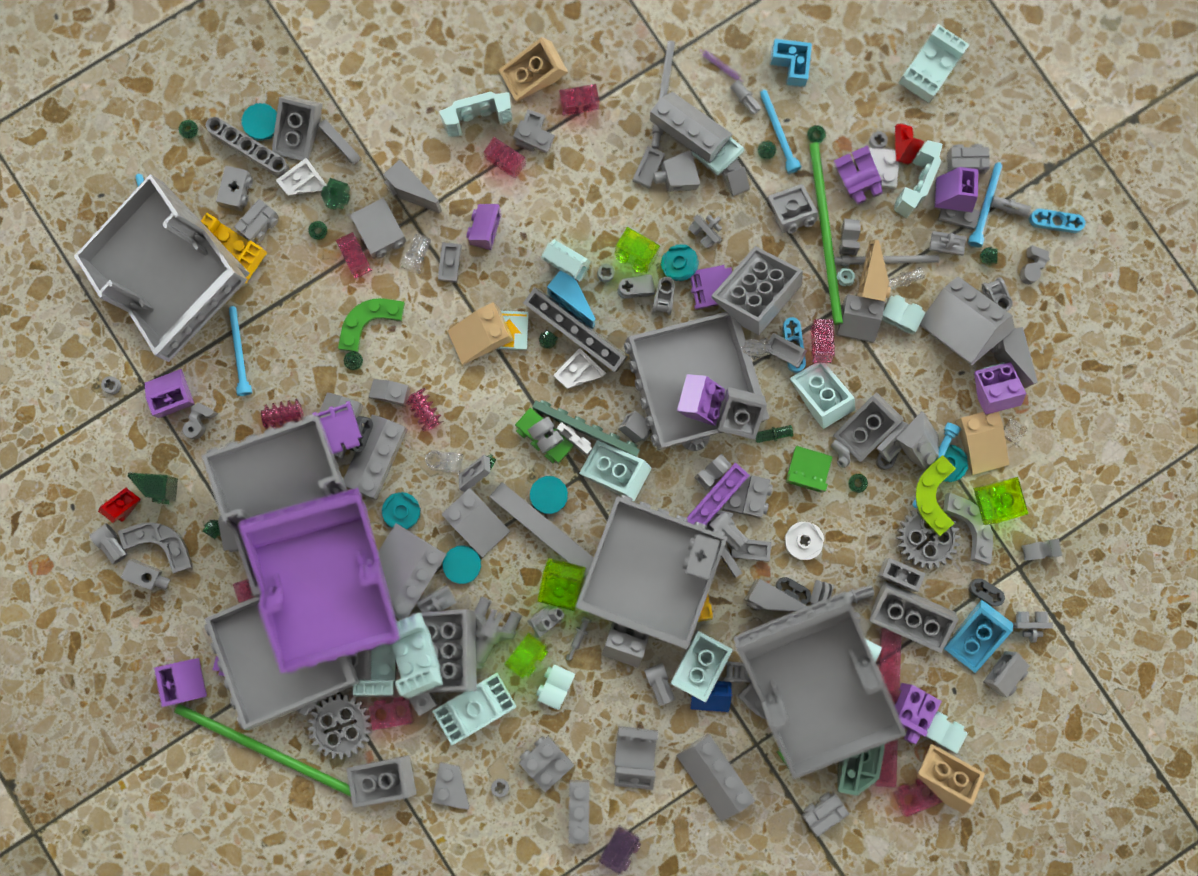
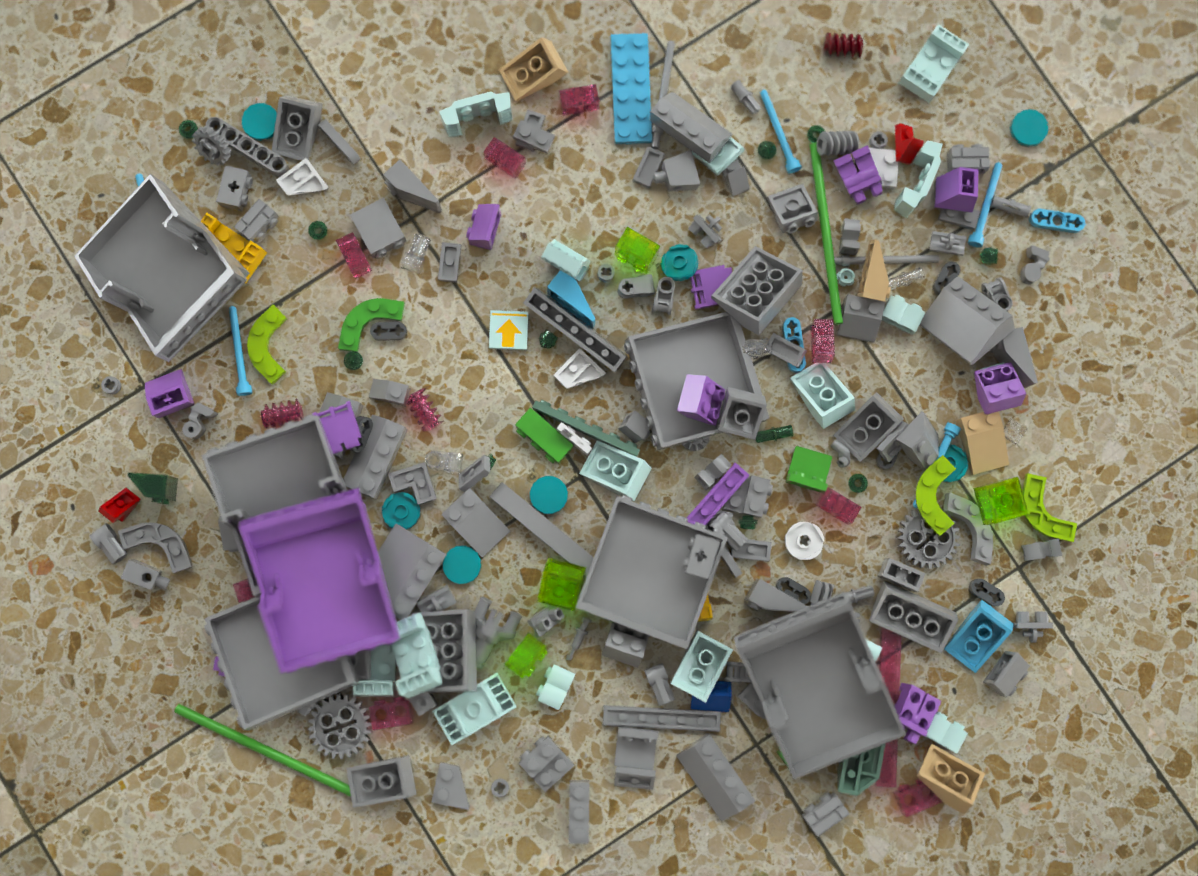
medium lavender slope [154,658,207,707] -> none
clear green plate [202,520,221,539] -> none
clear green brick [321,178,351,210] -> none
tan slope [447,302,513,365] -> none
light grey wheel [528,417,564,453] -> none
clear purple brick [599,825,641,874] -> none
lavender piece [699,49,743,82] -> none
medium azure brick [770,39,812,87] -> none
none -> light grey gear [192,126,231,166]
none -> lime plate [247,305,287,385]
none -> dark grey beam [370,322,408,341]
none -> light grey plate [388,462,437,505]
none -> light grey tile [603,705,721,732]
none -> medium azure plate [611,33,652,144]
none -> clear green plate [738,516,758,529]
none -> clear pink brick [815,487,862,525]
none -> light grey piece [816,131,859,156]
none -> dark red piece [823,32,863,58]
none -> dark grey beam [932,261,961,295]
none -> teal tile [1010,109,1049,147]
none -> lime plate [1022,473,1077,542]

